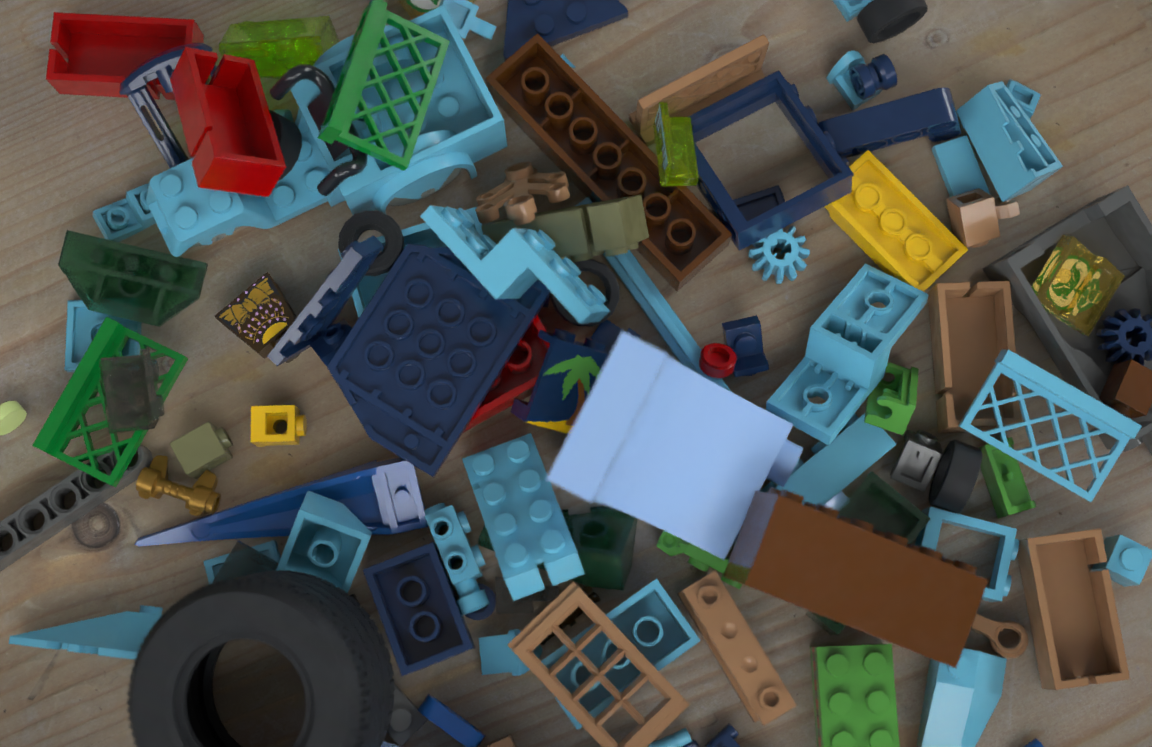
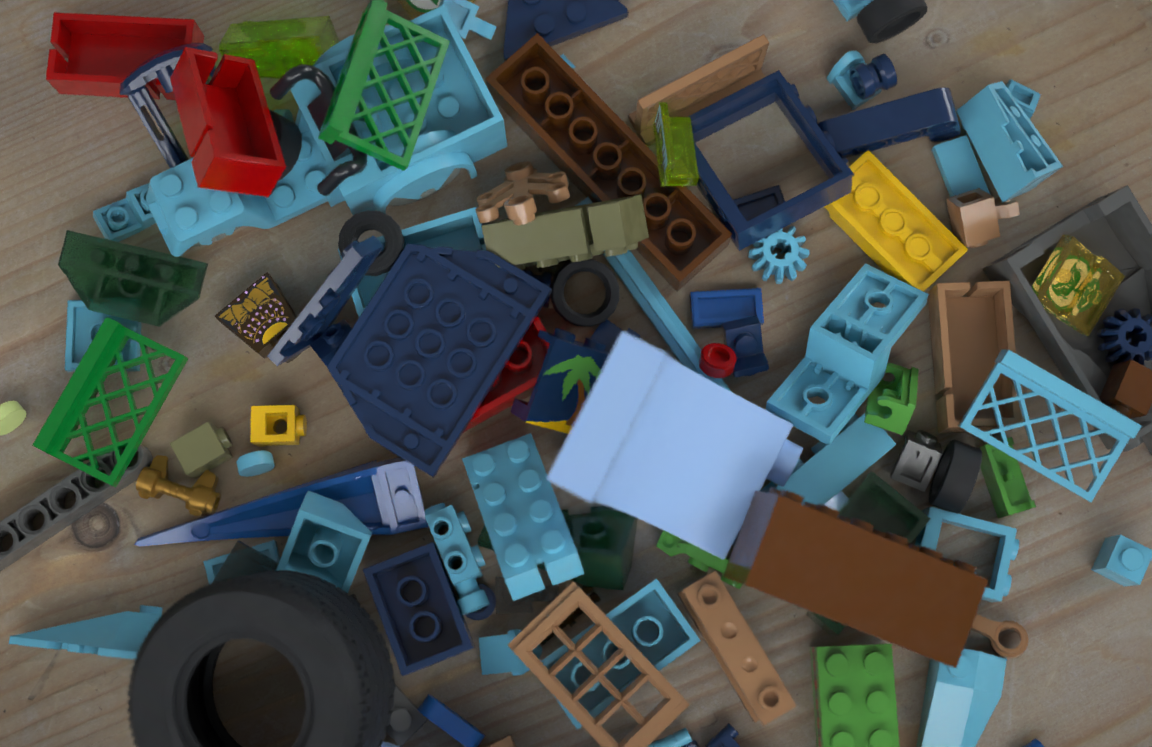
clear smoke bracket [99,348,164,433] -> none
medium azure bracket [420,205,610,324] -> none
medium nougat piece [1017,528,1130,690] -> none
none -> medium azure tile [236,450,275,477]
none -> blue tile [690,288,764,329]

